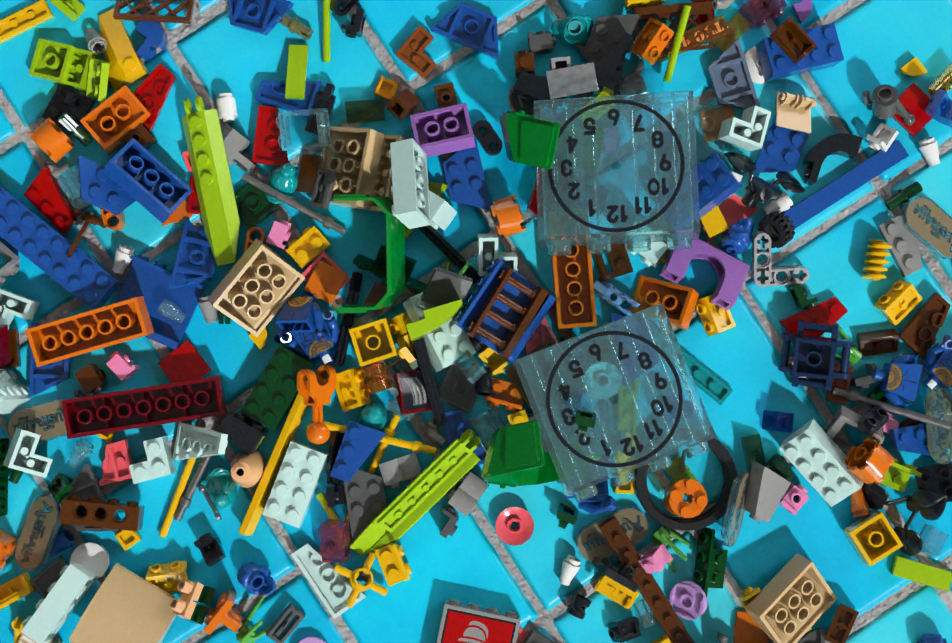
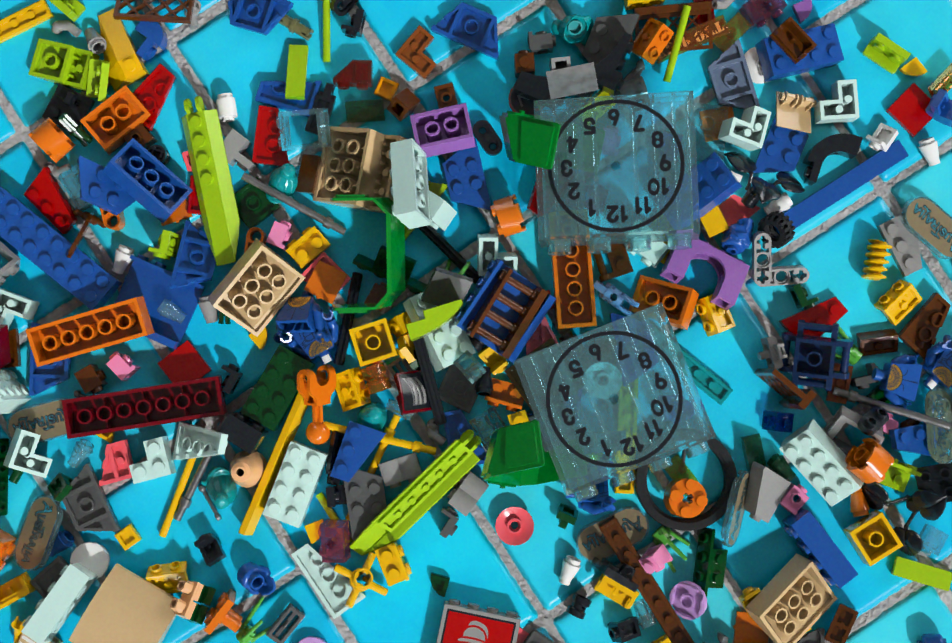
reddish brown brick [59,495,145,531] -> none
dark grey tile [310,168,337,209] -> none
dark green tile [574,409,596,435] -> none
dark grey piece [862,84,915,125] -> none
dark green axle [884,182,923,211] -> none
none -> light grey arm [52,20,82,37]
none -> black wheel [148,145,171,166]
none -> lime bracket [148,230,181,260]
none -> black bracket [221,363,243,394]
none -> yellow tile [304,519,324,544]
none -> clear red slope [333,60,373,90]
none -> dark green tile [431,572,450,597]
none -> fence [754,368,817,410]
none -> light grey piece [757,336,788,369]
none -> blue brick [782,508,858,588]
none -> light aqua brick [814,79,860,124]
none -> lime bracket [862,33,911,74]

